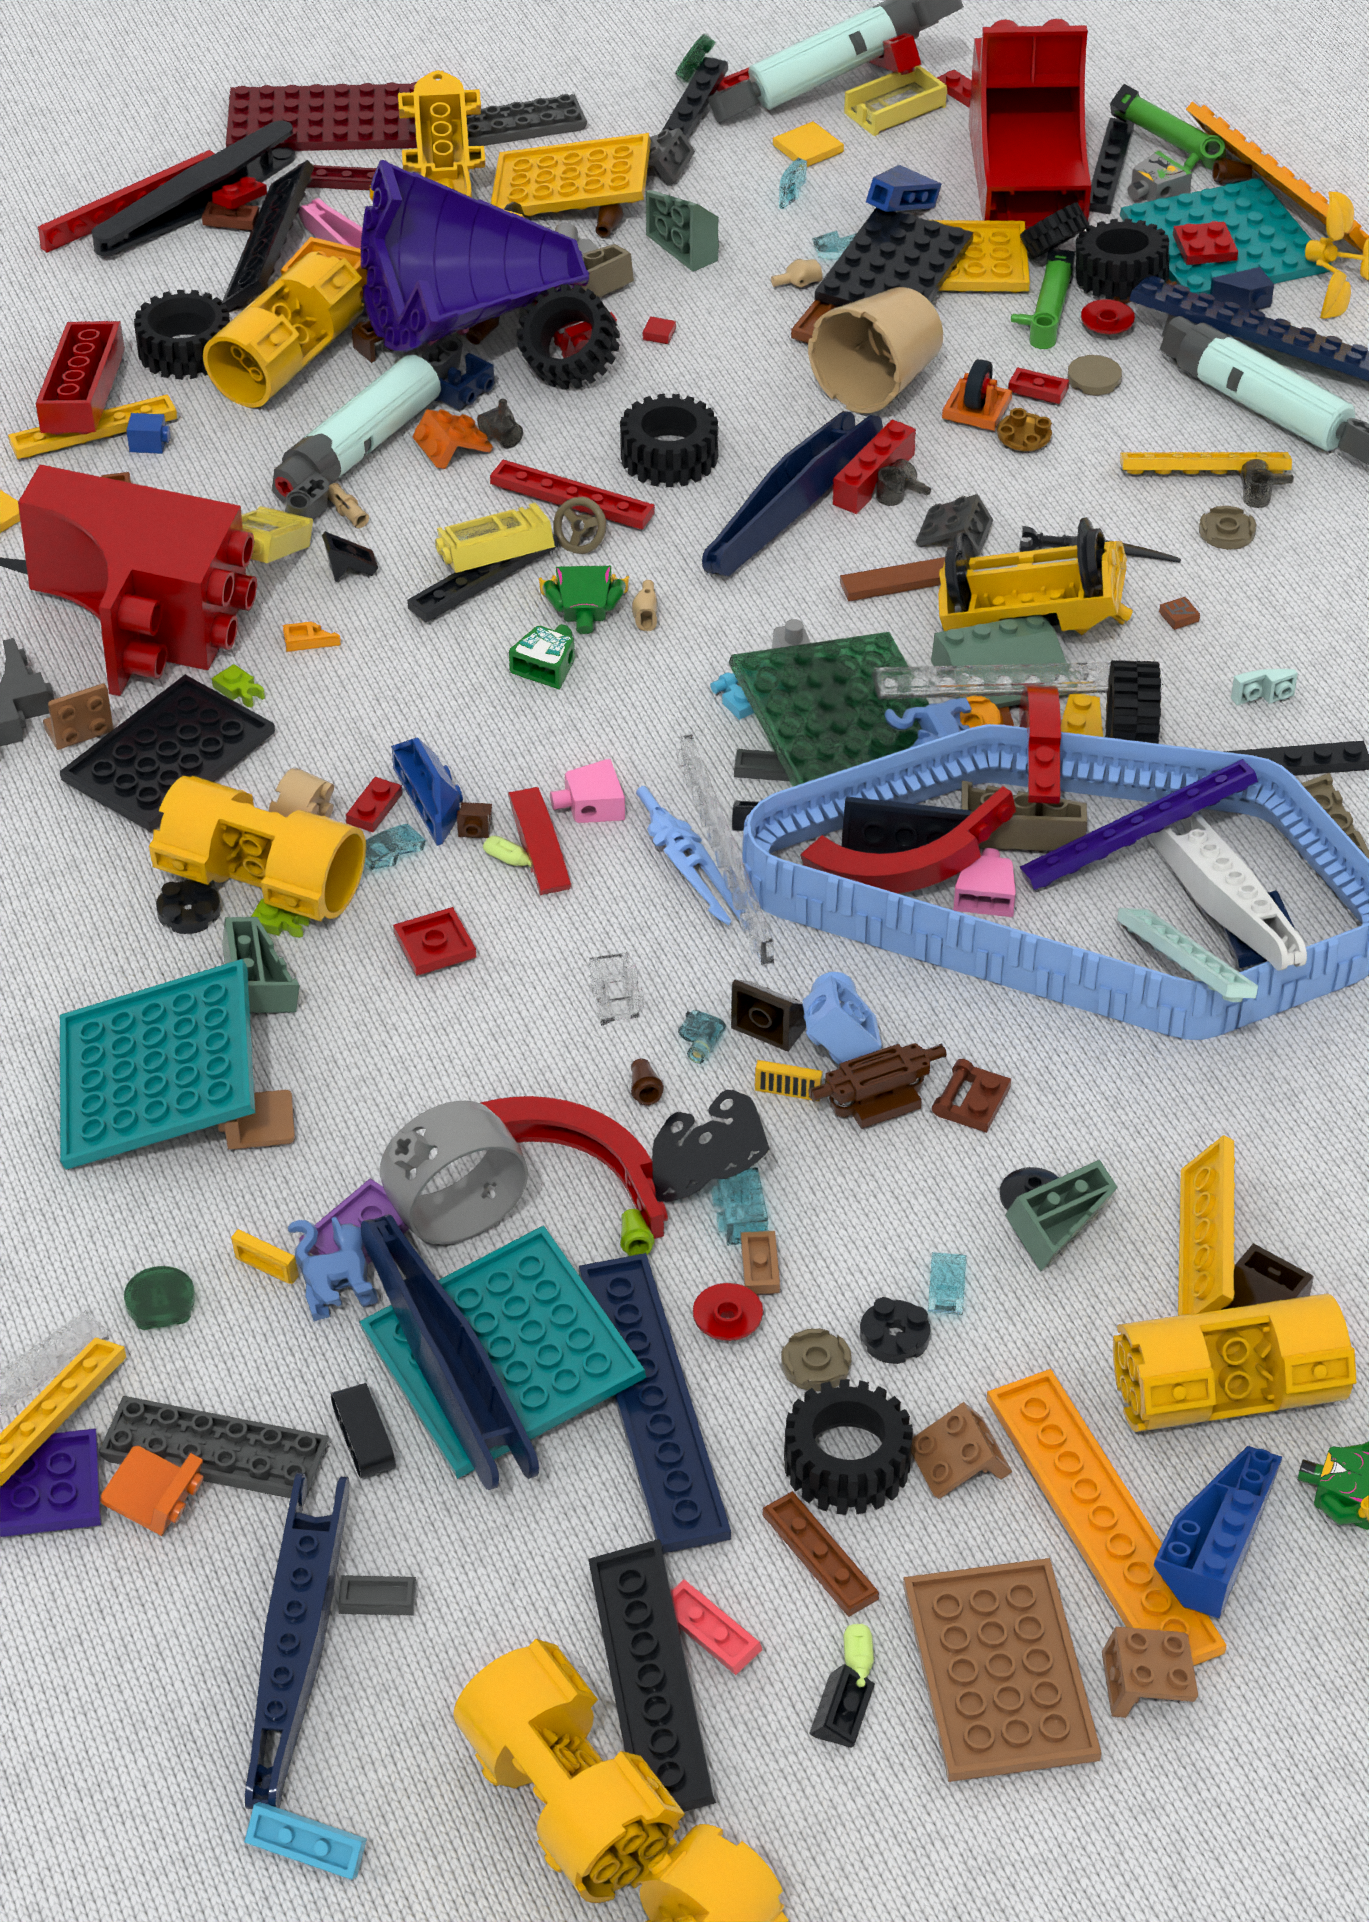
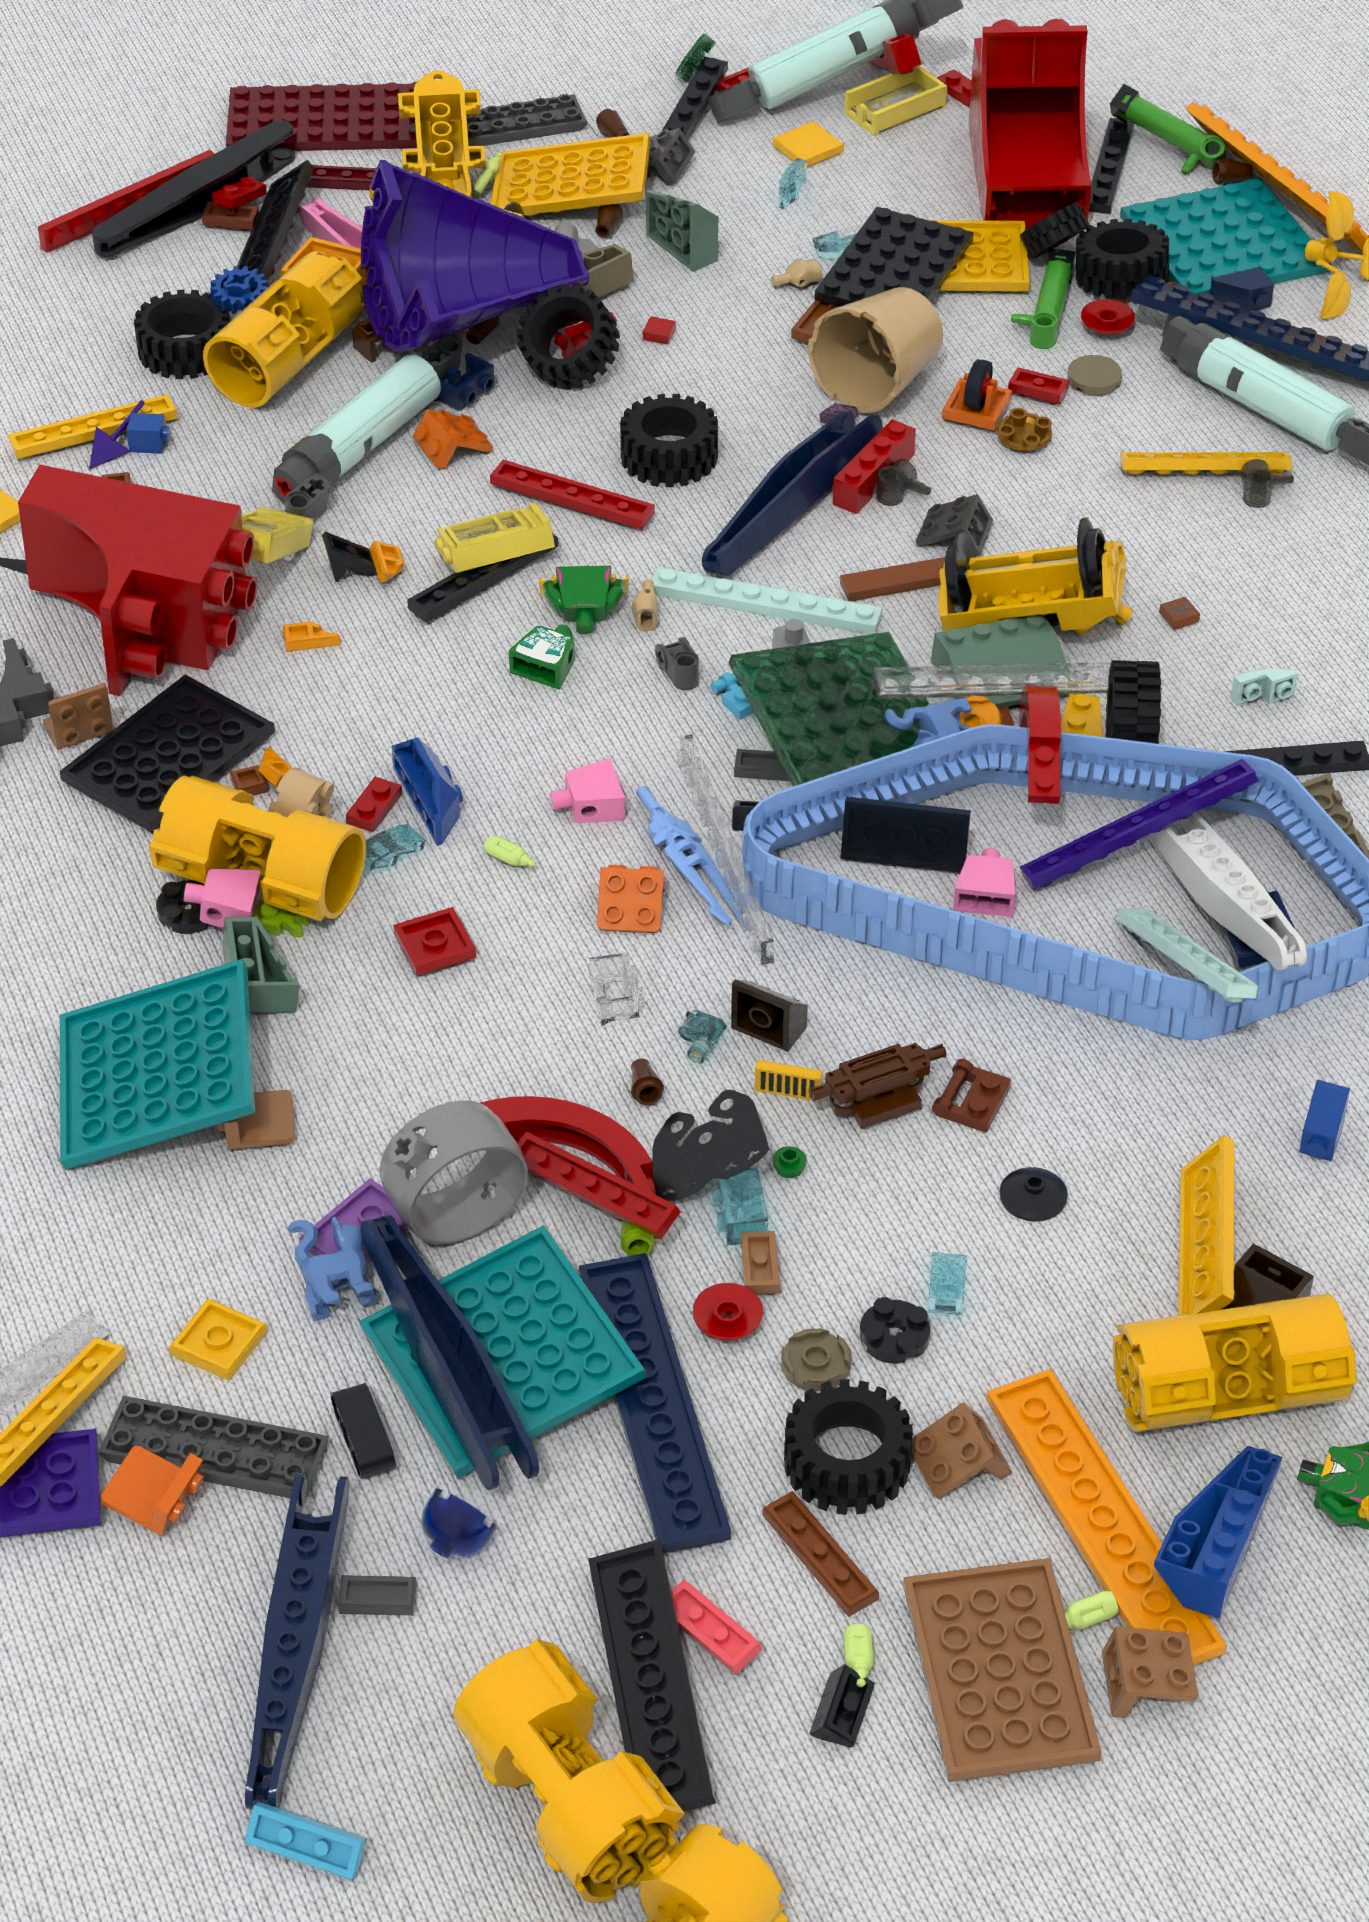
red brick [35,321,125,435] -> none
clear green tile [124,1266,195,1330] -> none
lime plate [212,664,265,708] -> none
yellow tile [231,1229,299,1284] -> none
tan pin [328,483,369,528] -> none
reddish brown bracket [457,802,493,838] -> none
clear smoke piece [477,399,523,449] -> none
red slope [508,787,571,895] -> none
dark tan piece [553,497,606,554] -> none
red arch [800,786,1016,894] -> none
light blue brick [802,972,882,1065] -> none
blue slope [866,165,942,212] -> none
dark tan wedge [960,781,1087,851] -> none
sand green wedge [1005,1159,1118,1271] -> none
black sword [1019,526,1181,562] -> none
light grey torso [1127,151,1192,202] -> none
red plate [1173,221,1238,265] -> none
dark tan tile [1199,506,1257,550] -> none
none -> dark purple piece [89,400,145,469]
none -> yellow tile [169,1298,268,1381]
none -> bright pink torso [184,869,261,928]
none -> blue gear [210,266,269,314]
none -> dark orange tile [229,765,268,796]
none -> light orange tile [258,747,292,787]
none -> light orange tile [369,541,405,583]
none -> clear blue cylinder [421,1488,497,1559]
none -> yellowish green piece [472,152,502,197]
none -> red plate [518,1131,681,1239]
none -> reddish brown cone [596,109,630,138]
none -> orange bracket [597,865,665,933]
none -> light aqua plate [652,567,882,635]
none -> dark grey piece [655,637,699,690]
none -> green plate [773,1146,806,1178]
none -> clear purple tile [820,403,858,423]
none -> yellowish green piece [1064,1591,1119,1630]
none -> blue slope [1299,1079,1350,1161]

